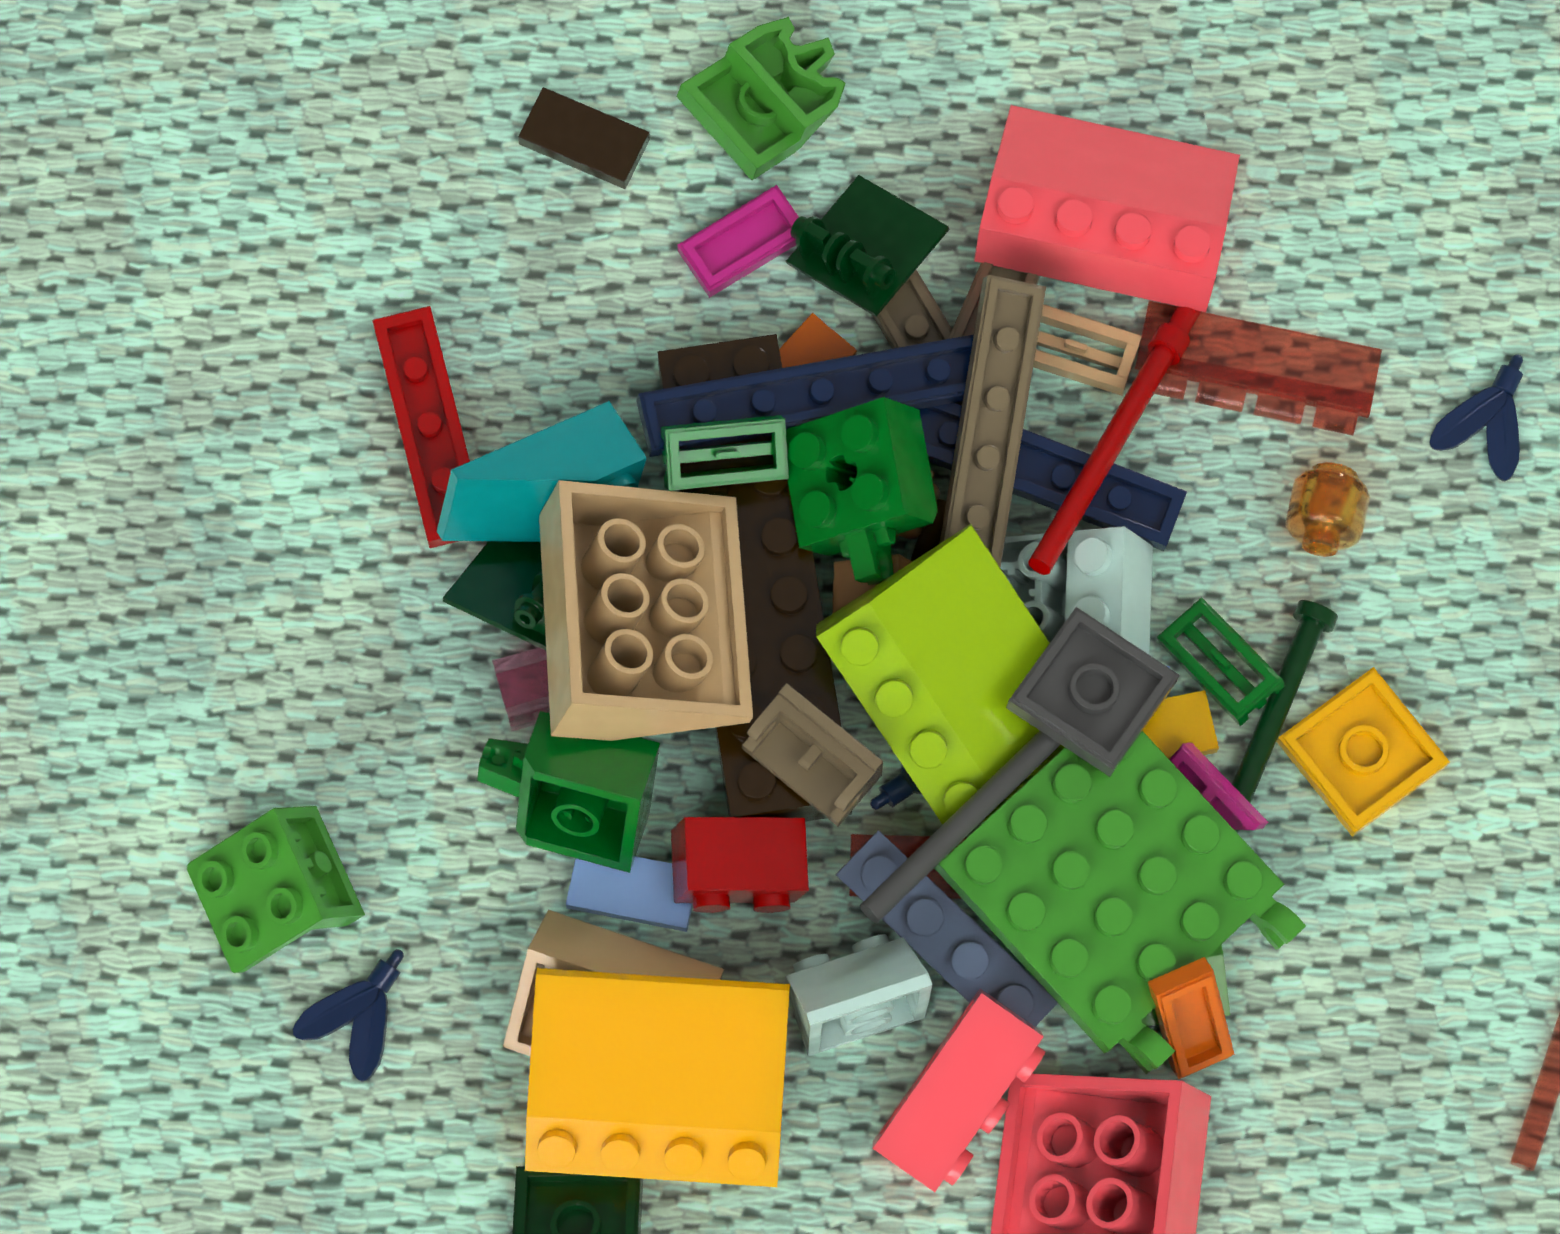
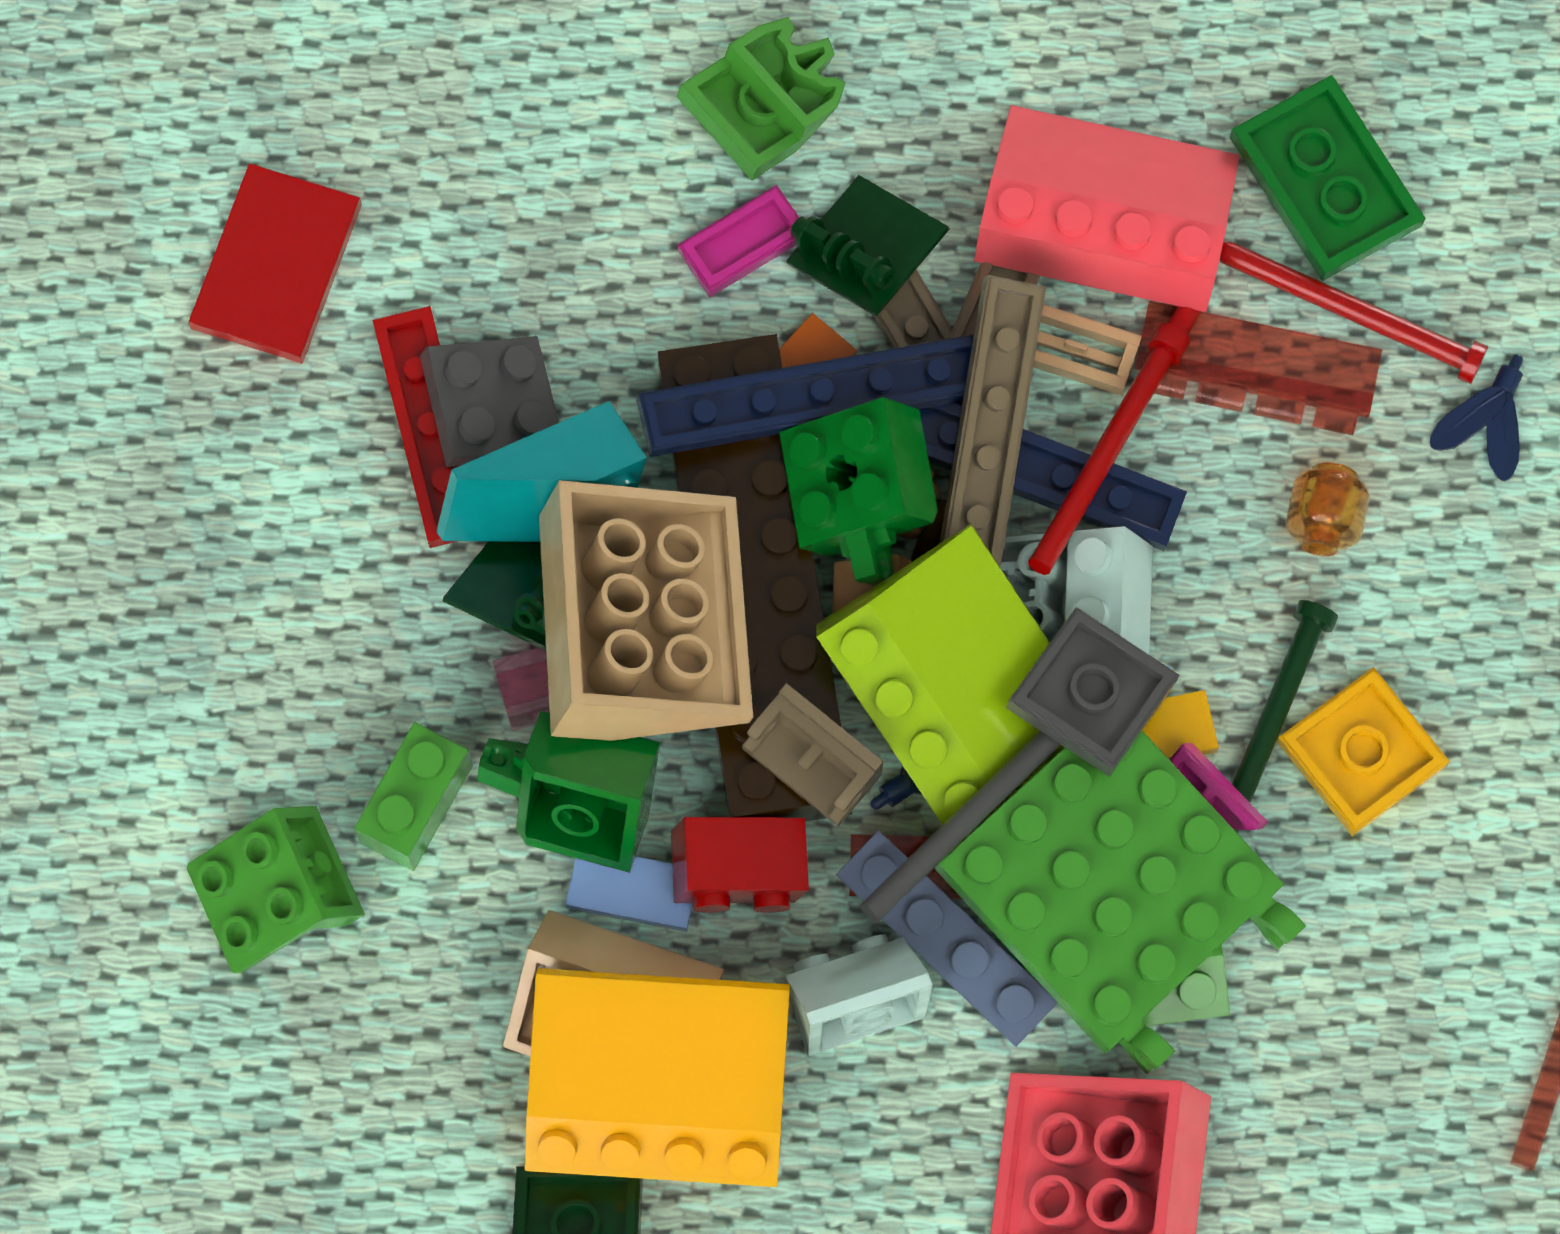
dark blue piece [293,949,404,1082] -> none
dark brown tile [518,87,650,189] -> none
tile [661,415,789,491] -> none
coral brick [873,989,1046,1192] -> none
orange tile [1148,957,1235,1079] -> none
green tile [1157,597,1285,726] -> none
none -> red tile [188,163,362,364]
none -> bright green brick [354,722,473,871]
none -> dark grey plate [420,336,559,467]
none -> red bar [1219,241,1489,384]
none -> green plate [1229,75,1426,281]

